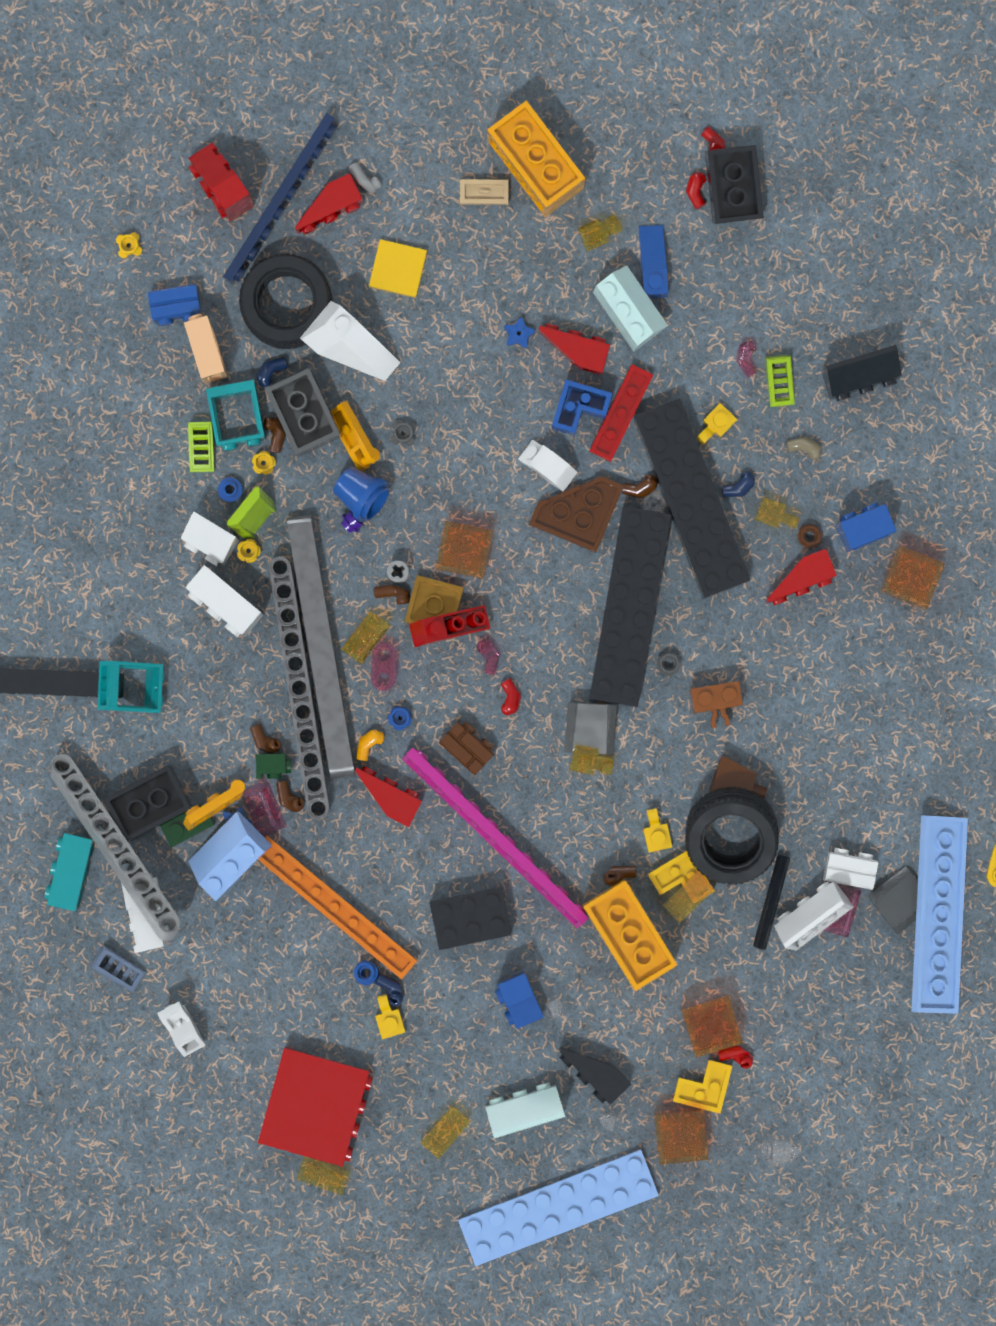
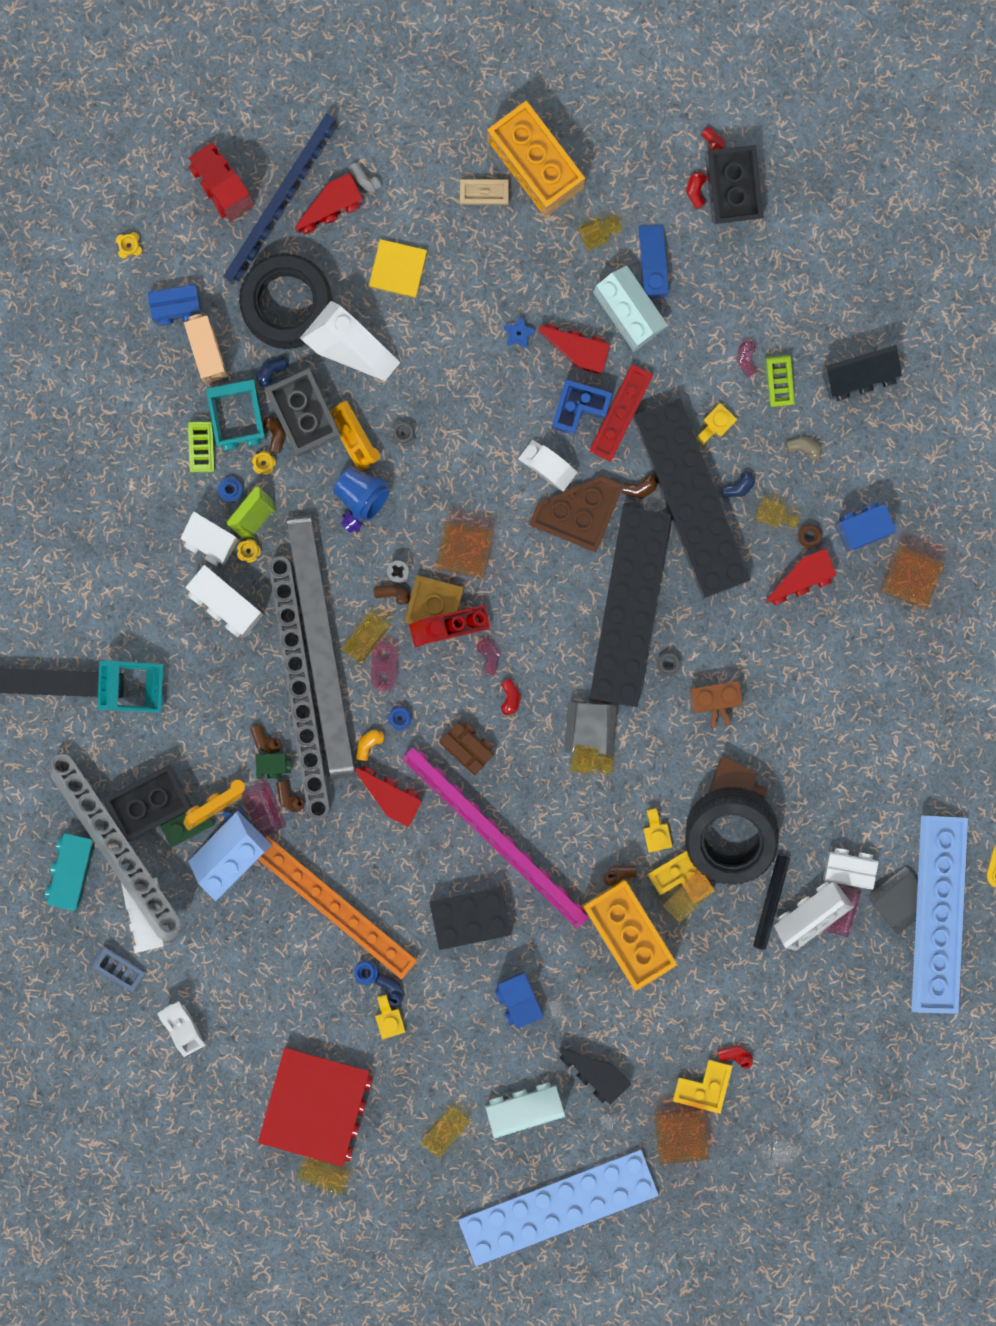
clear orange brick [680,994,743,1057] -> none

